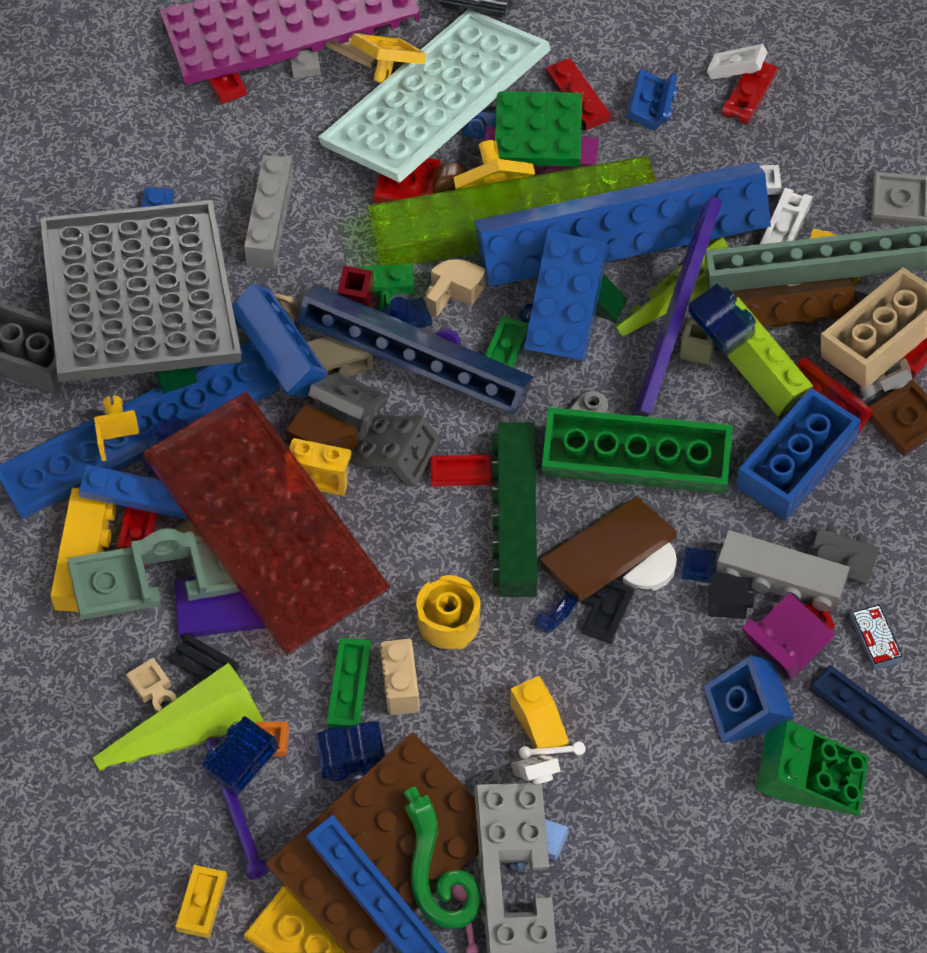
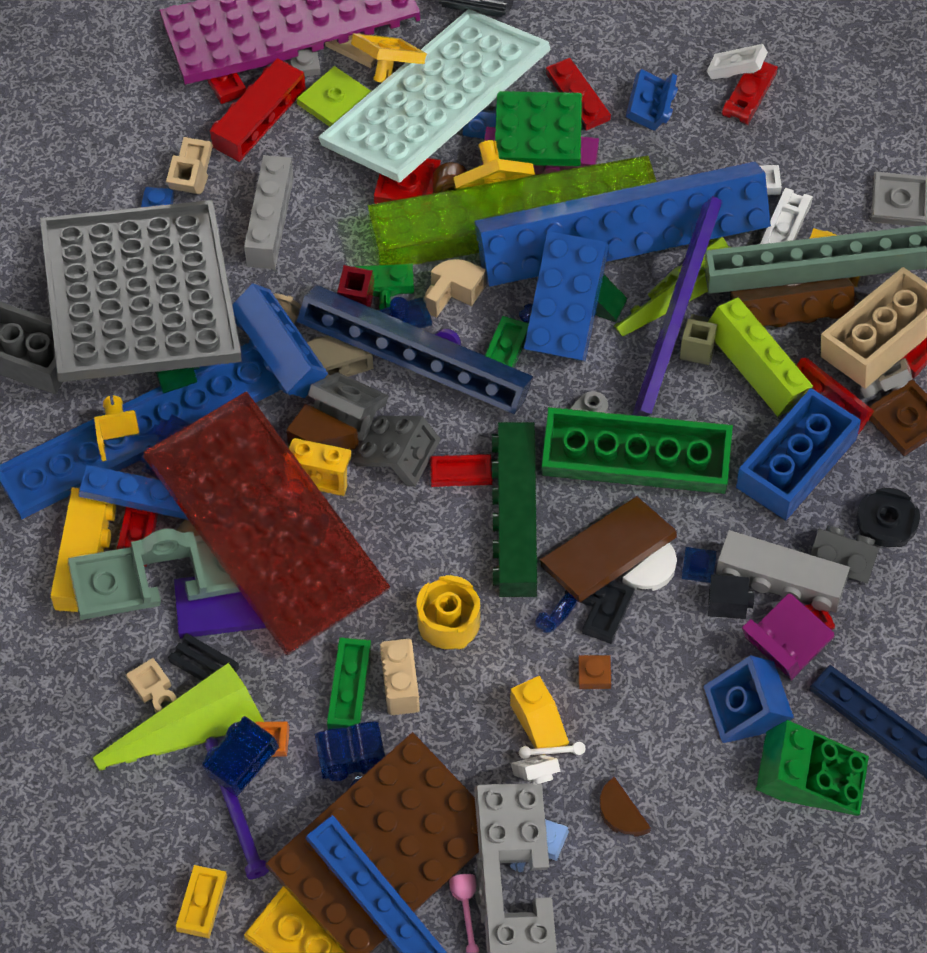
green plant [403,786,482,929] -> none
clear blue brick [688,283,756,356] -> none
tile [849,603,904,670] -> none
none -> tan brick [166,137,213,194]
none -> red brick [210,58,306,162]
none -> lime plate [297,66,372,127]
none -> dark orange plate [578,655,611,689]
none -> reddish brown tile [600,777,651,837]
none -> black plate [856,488,920,547]

